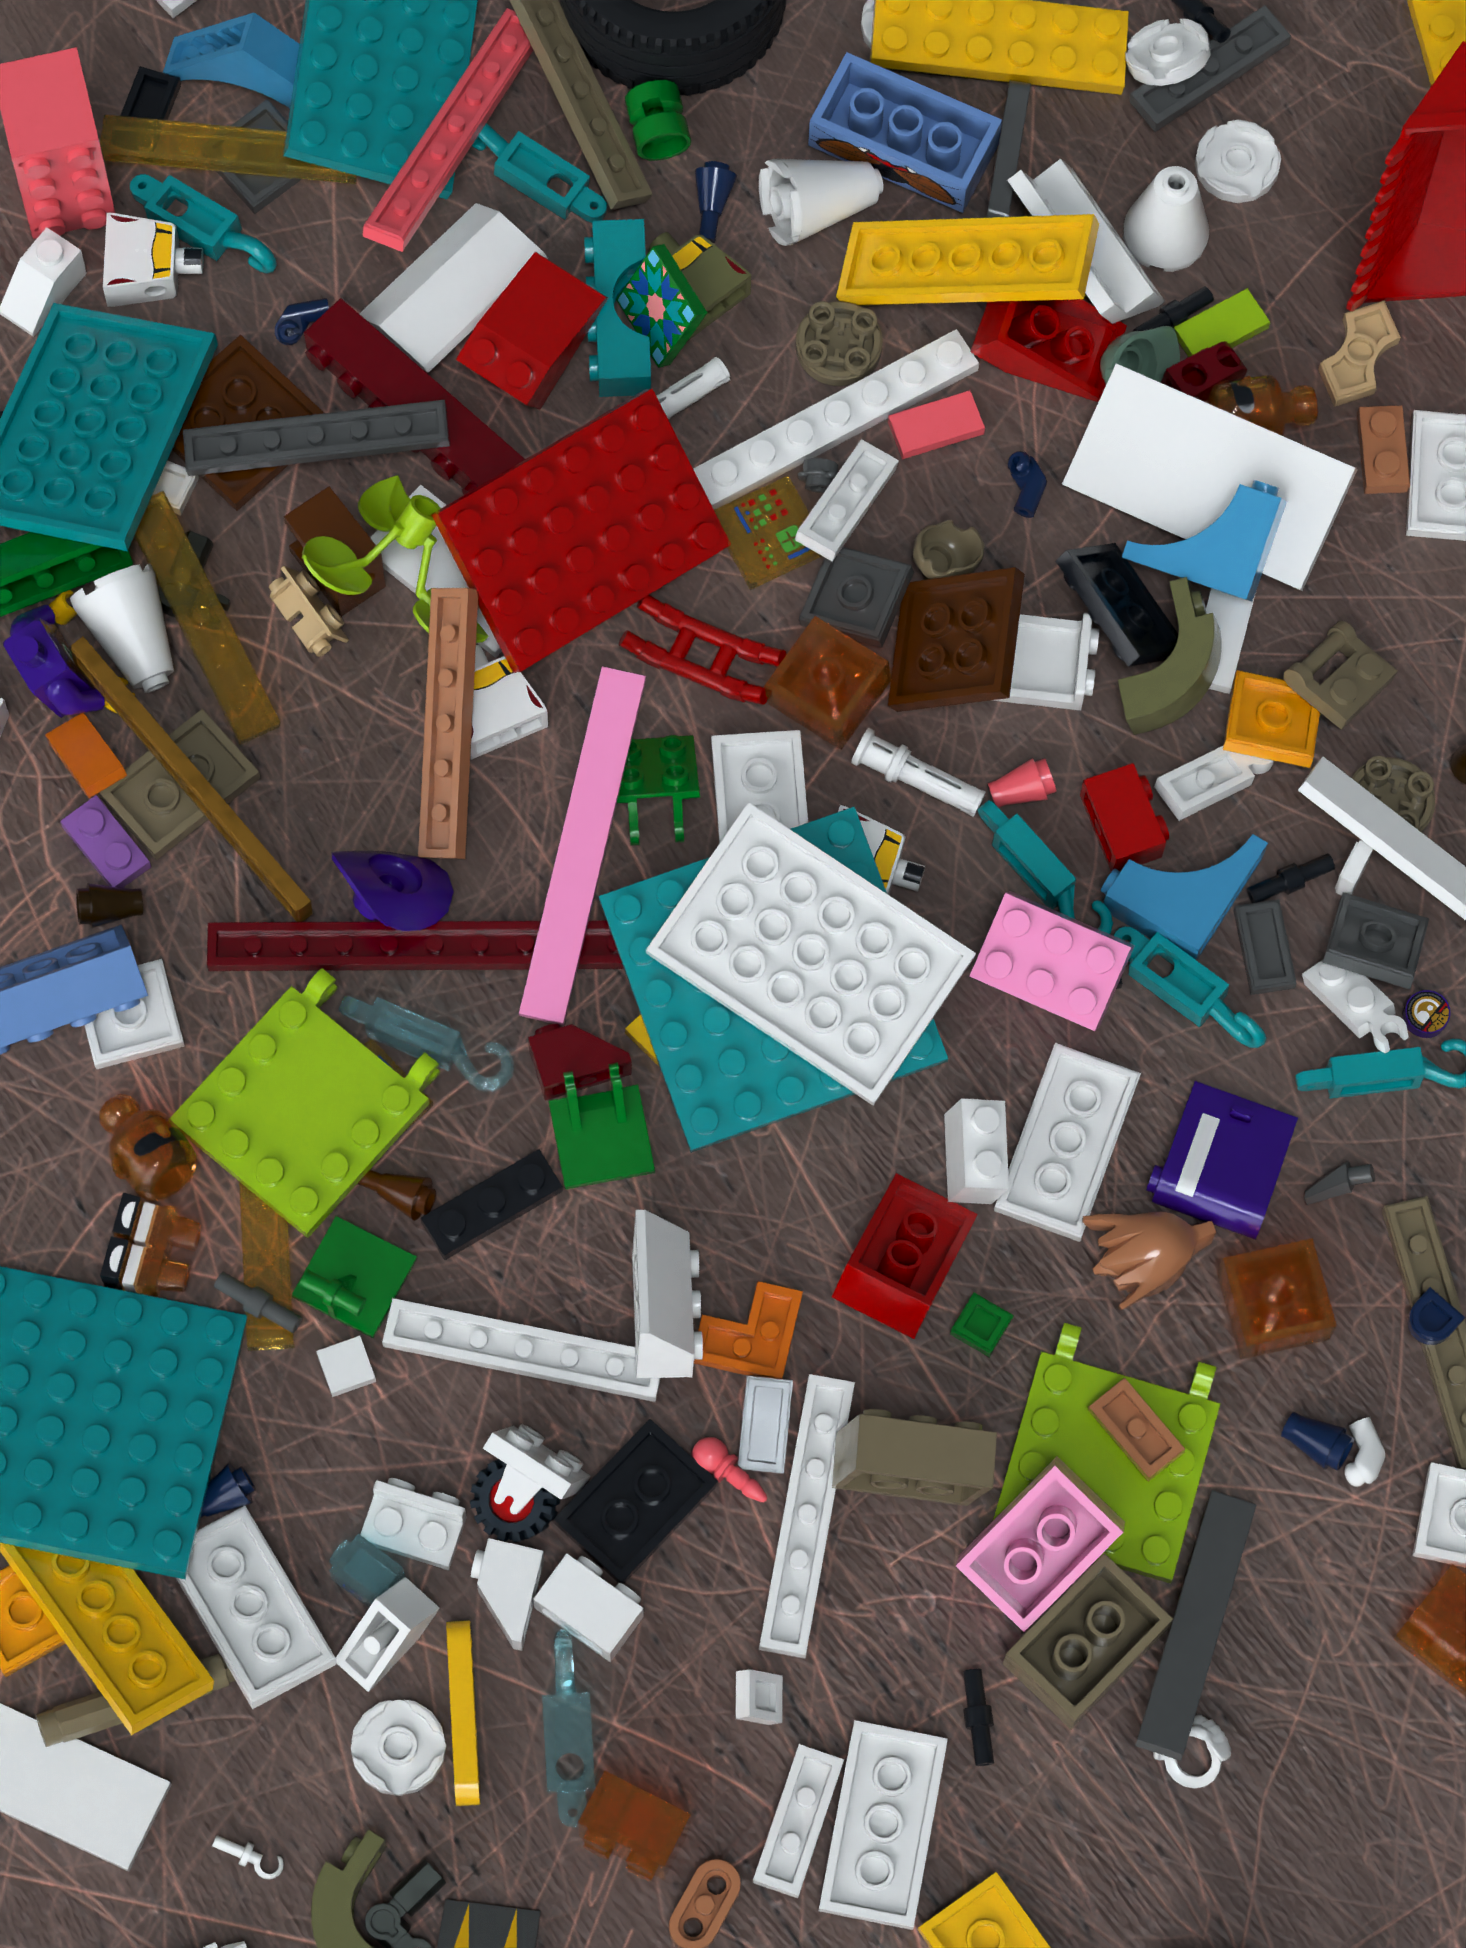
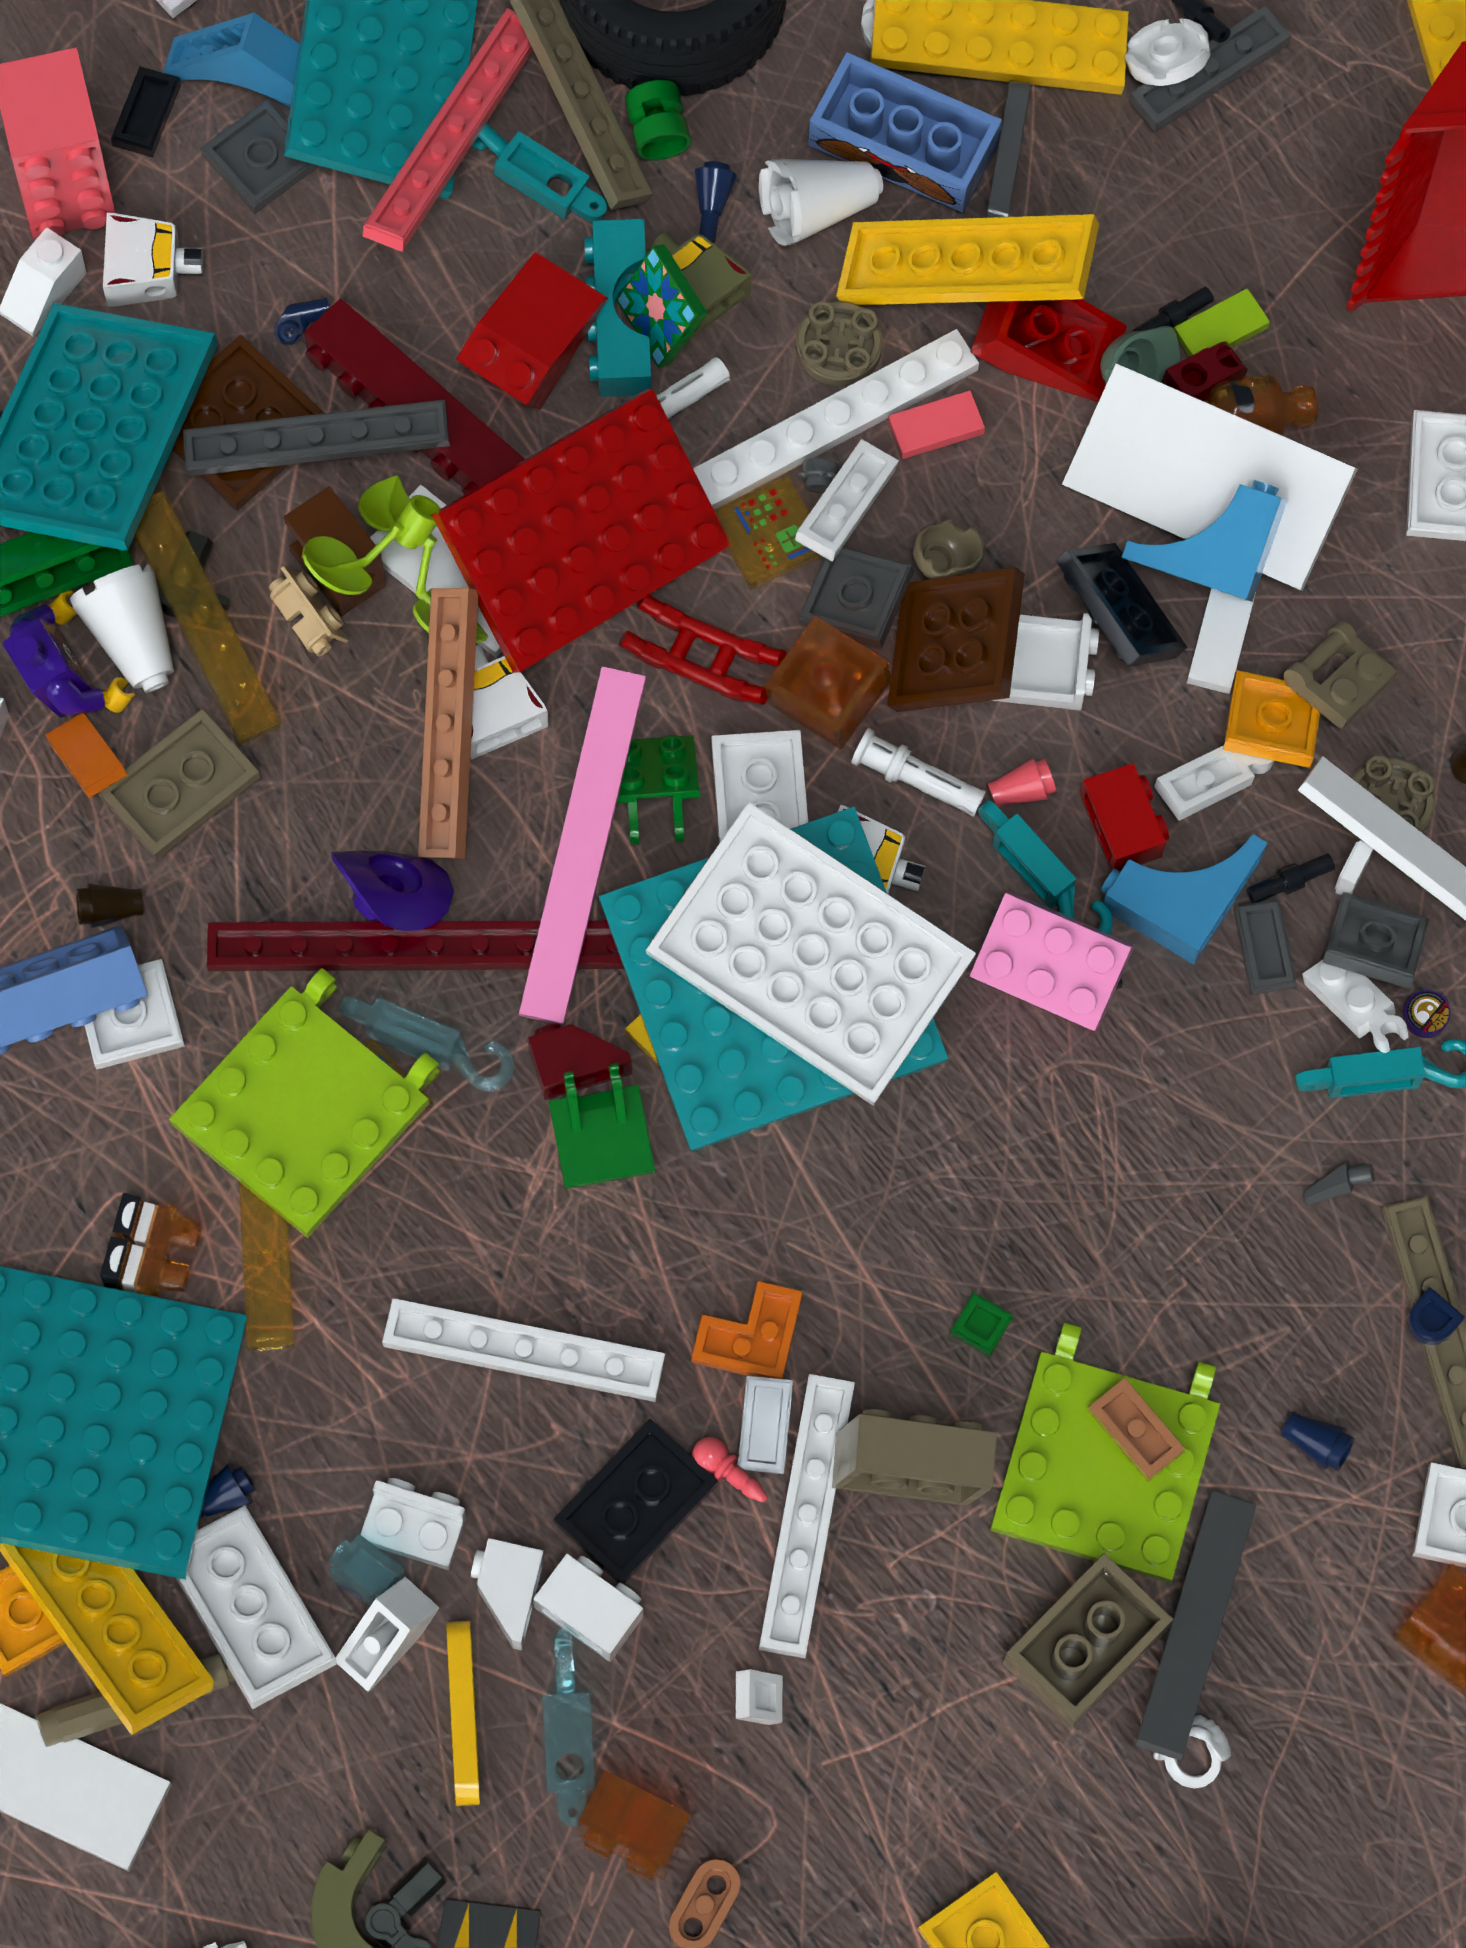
medium lavender plate [60,795,151,888] -> none
pearl gold tile [70,636,313,922] -> none
clear orange piece [99,1094,198,1201] -> none
clear yellow tile [100,115,357,184] -> none
teal piece [130,174,277,274] -> none
white tile [149,460,199,516] -> none
white hand [212,1835,284,1880] -> none
dark grey bar [214,1272,302,1333] -> none
green plate [292,1216,417,1339] -> none
white tile [316,1336,376,1397] -> none
white tile [351,1699,446,1796] -> none
reddish brown cone [358,1170,436,1221] -> none
white slope [359,203,548,373] -> none
black plate [421,1149,563,1260] -> none
plate [470,1424,591,1542] -> none
white slope [632,1210,703,1378] -> none
white plate [753,1744,844,1898] -> none
white plate [818,1720,948,1930] -> none
red slope [832,1173,978,1339] -> none
white brick [944,1098,1009,1204] -> none
bright pink brick [956,1457,1125,1632] -> none
black bar [963,1669,994,1766] -> none
white tile [994,1043,1141,1242] -> none
white slope [1007,159,1165,324] -> none
dark blue arm [1007,451,1047,518] -> none
nougat piece [1082,1212,1216,1310] -> none
teal piece [1114,926,1267,1048] -> none
olive arch [1118,577,1221,735] -> none
white cone [1123,166,1209,272] -> none
dark purple door [1146,1081,1298,1240] -> none
white tile [1194,120,1281,203] -> none
clear orange brick [1217,1238,1337,1360] -> none
tan tile [1318,300,1401,407] -> none
white arm [1344,1417,1385,1487] -> none
nougat plate [1357,405,1410,494] -> none

